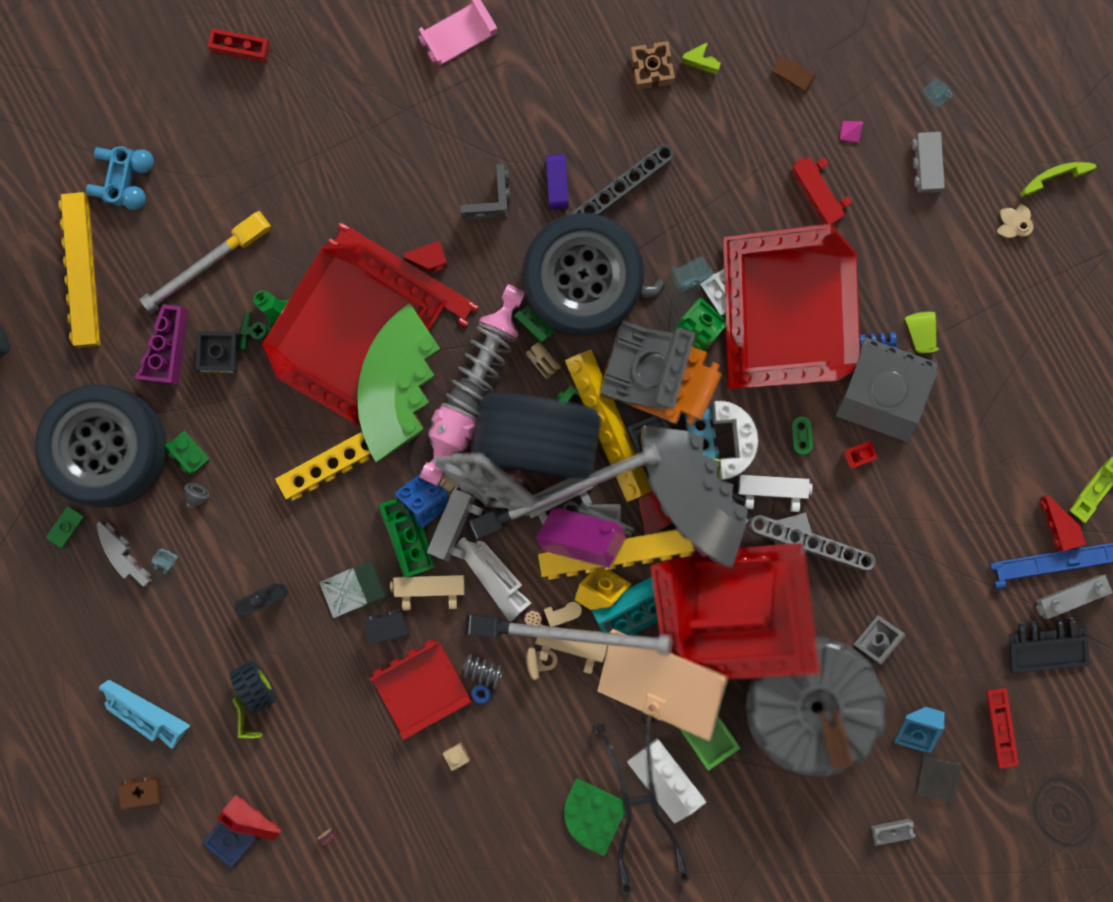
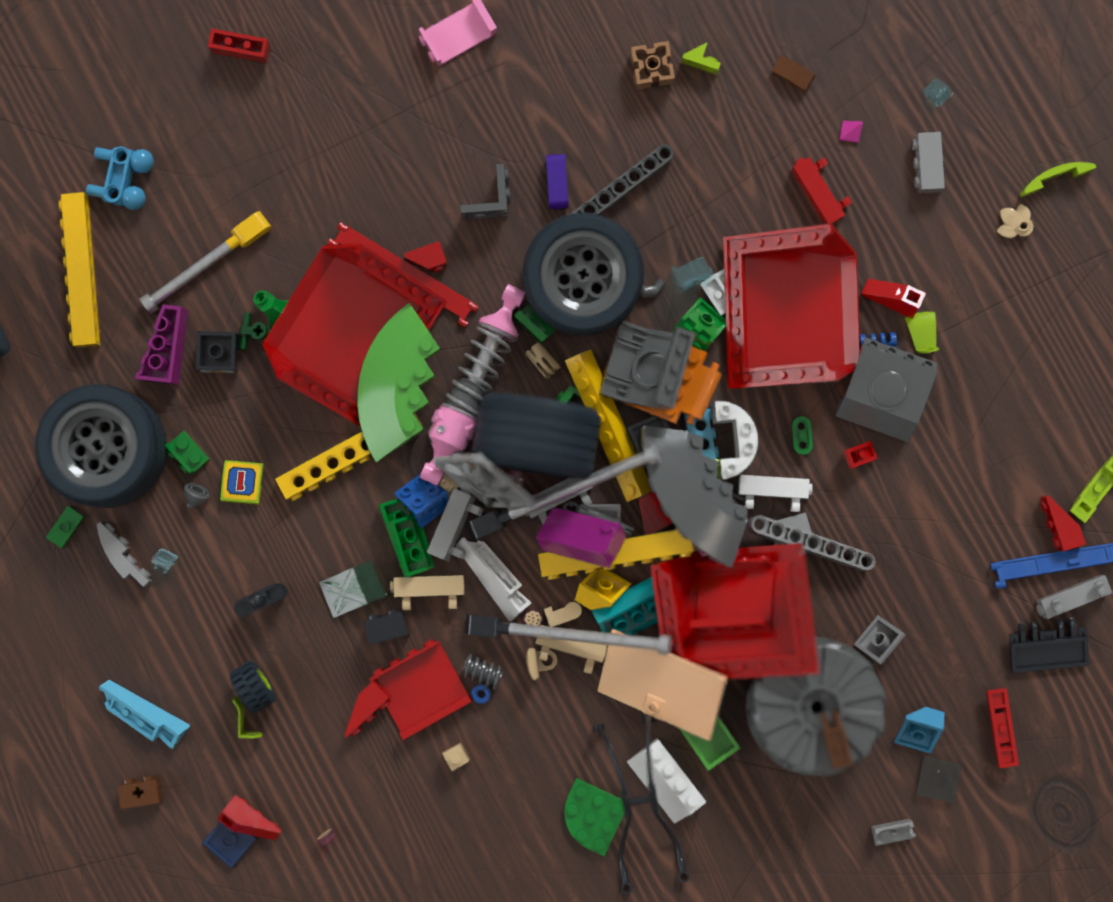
none -> slope [220,460,264,505]
none -> red slope [344,679,391,738]
none -> red slope [860,279,926,319]

